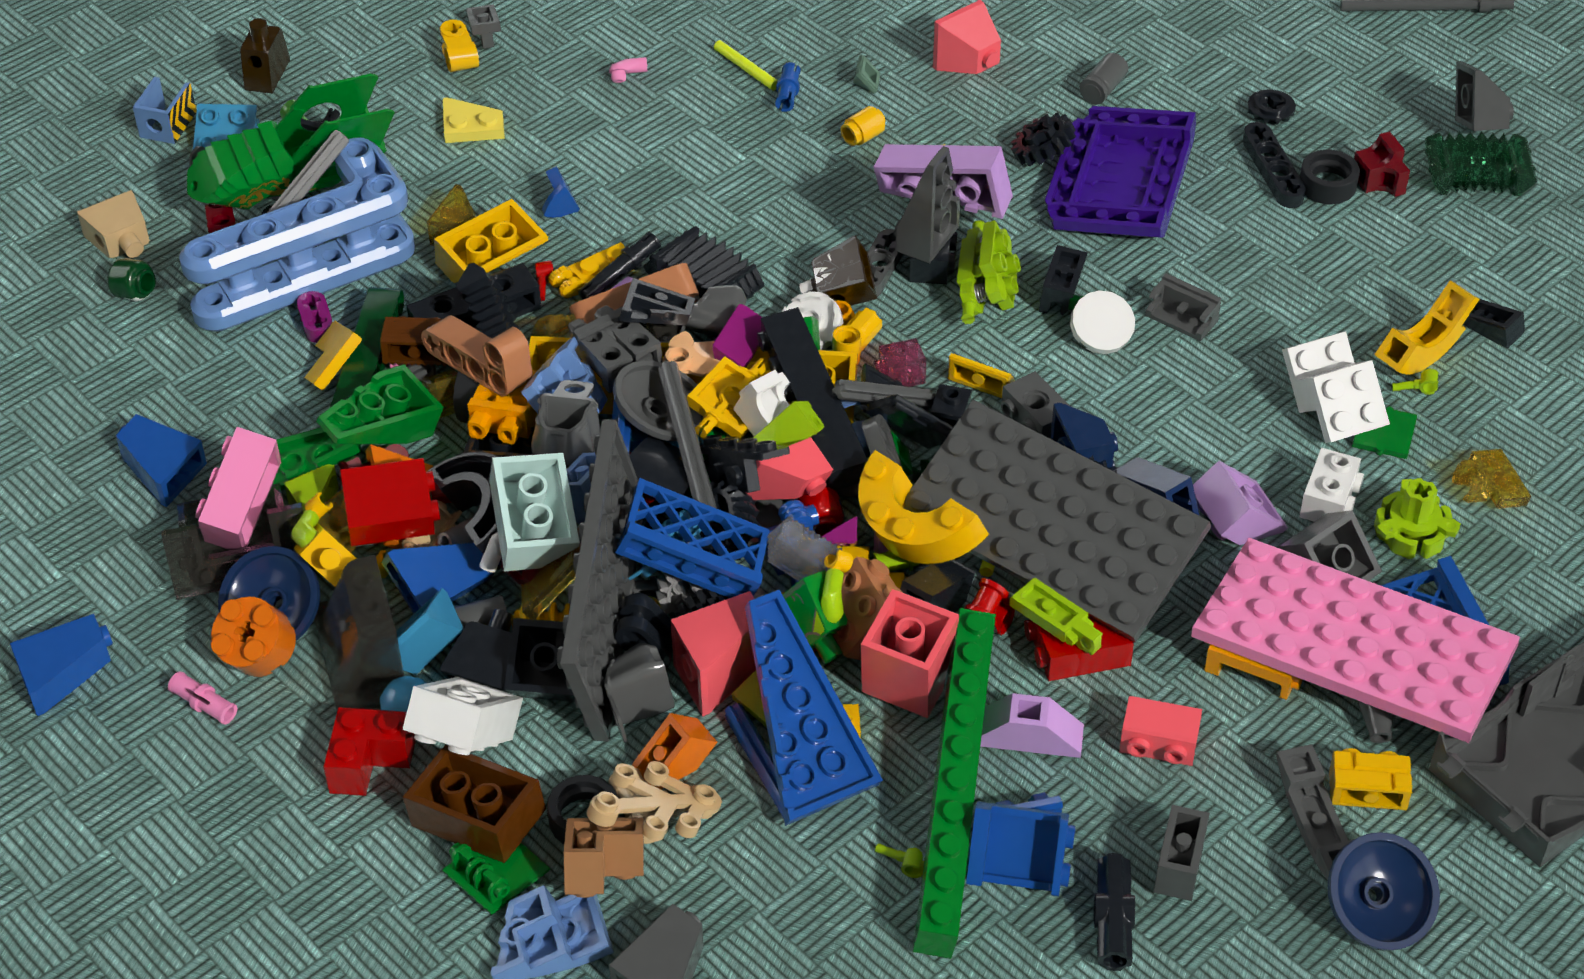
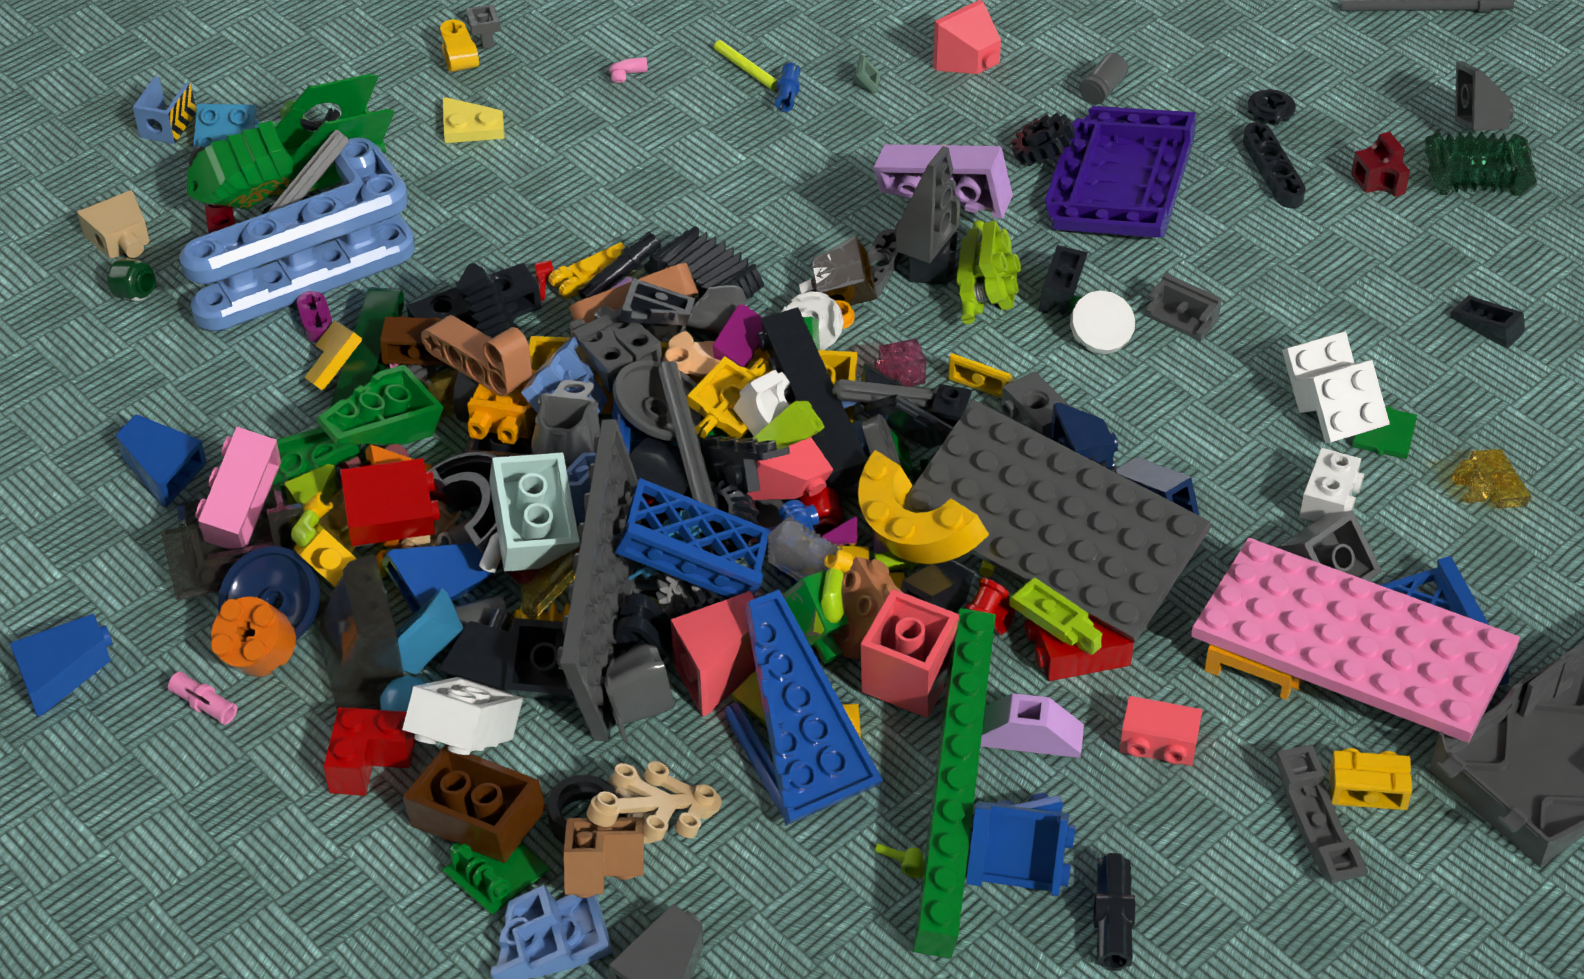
dark brown torso [240,18,290,94] -> none
clear yellow slope [427,184,475,246] -> none
yellow slope [434,199,548,283] -> none
clear yellow slope [531,313,577,337] -> none
blue tile [542,166,580,218] -> none
orange slope [632,713,717,790] -> none
yellow piece [832,308,882,365] -> none
yellow brick [840,106,885,146] -> none
dark grey brick [1154,805,1210,901] -> none
lavender slope [1193,461,1288,545] -> none
black tyre [1300,149,1360,204] -> none
dark blue dish [1327,832,1440,951] -> none
dark grey cone [1358,701,1393,743] -> none
yellow arch [1374,280,1480,375] -> none
lime piece [1374,478,1461,559] -> none
lime hand [1392,368,1438,395] -> none

